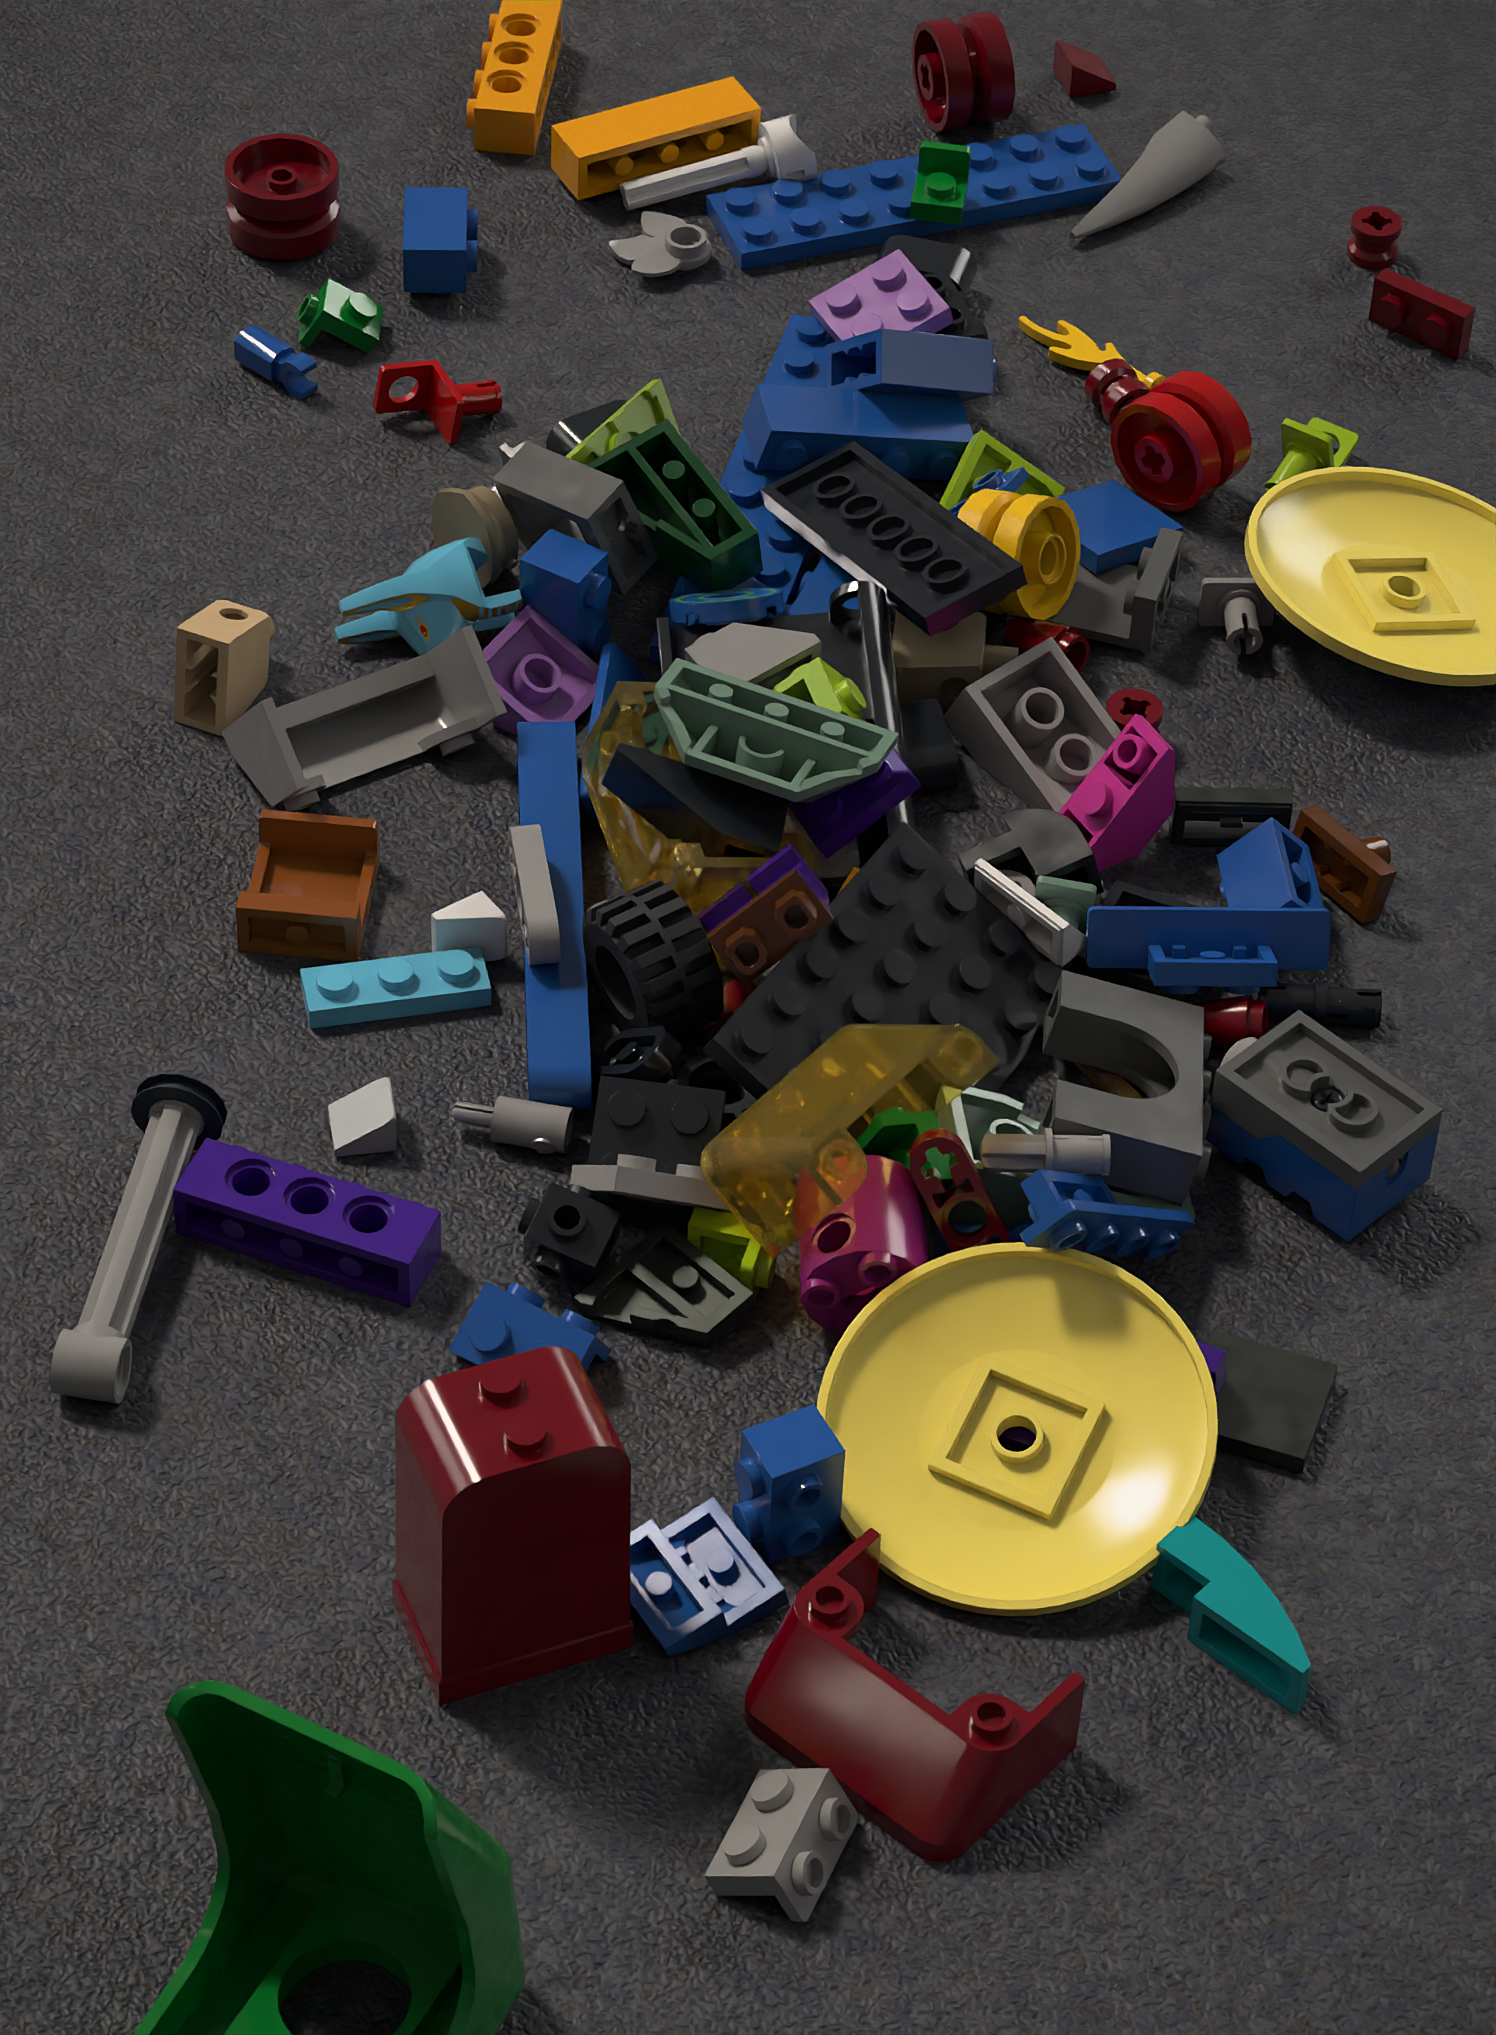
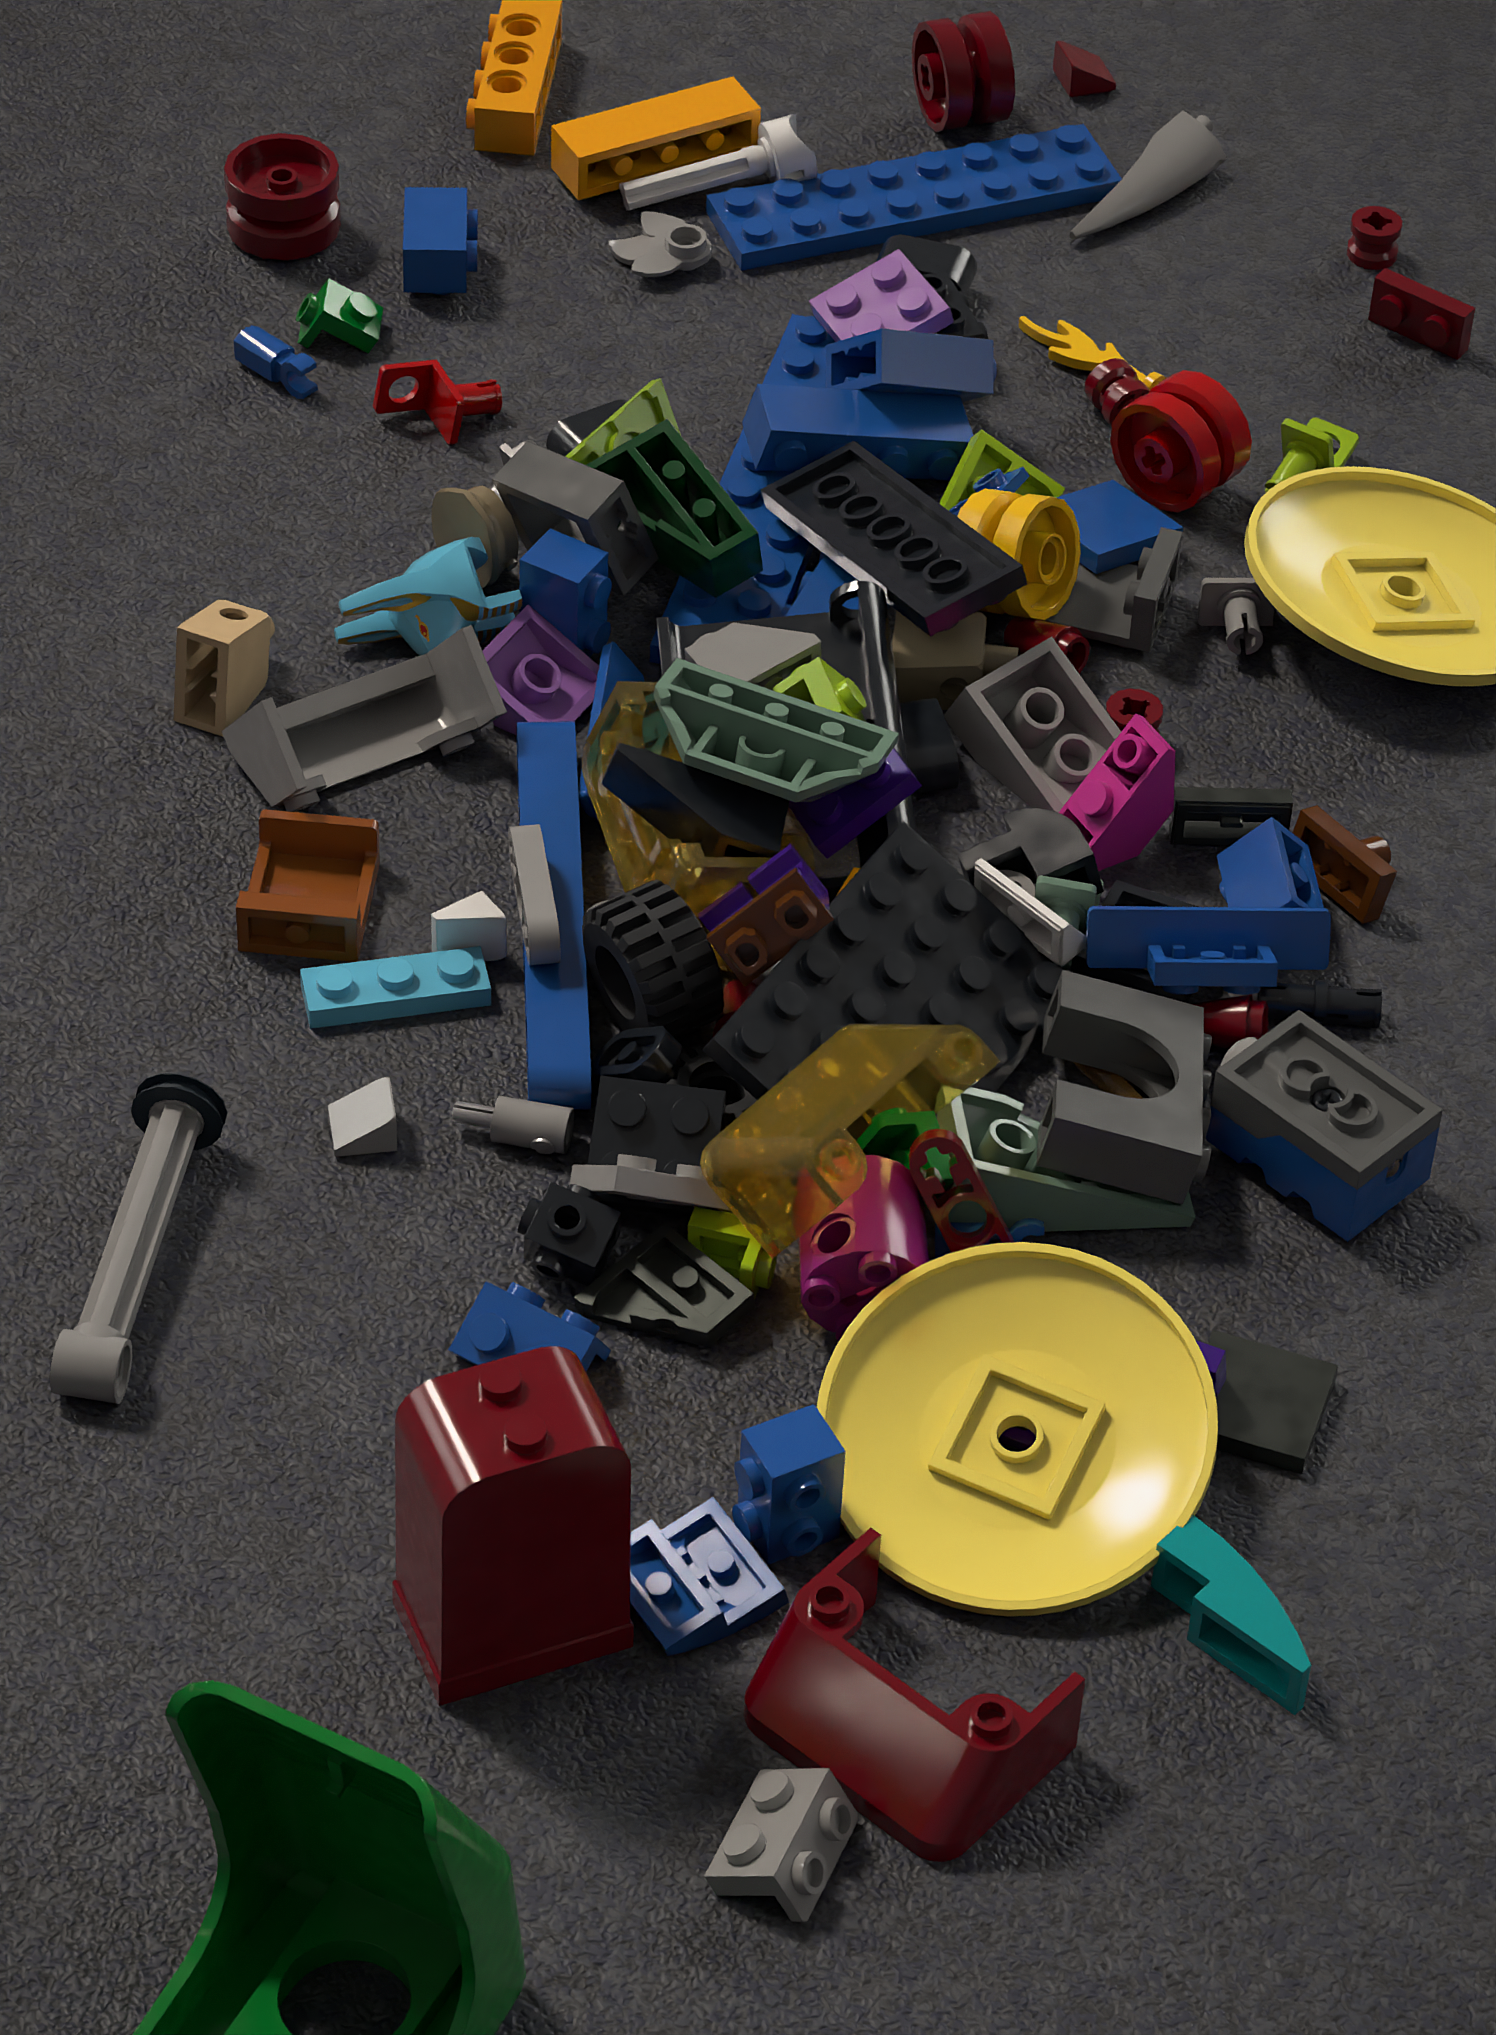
dark purple brick [173,1138,441,1307] -> none
blue tile [669,588,784,626] -> none
green bracket [909,141,972,225] -> none
light grey axle [981,1128,1111,1176] -> none
blue bracket [1020,1169,1195,1260] -> none

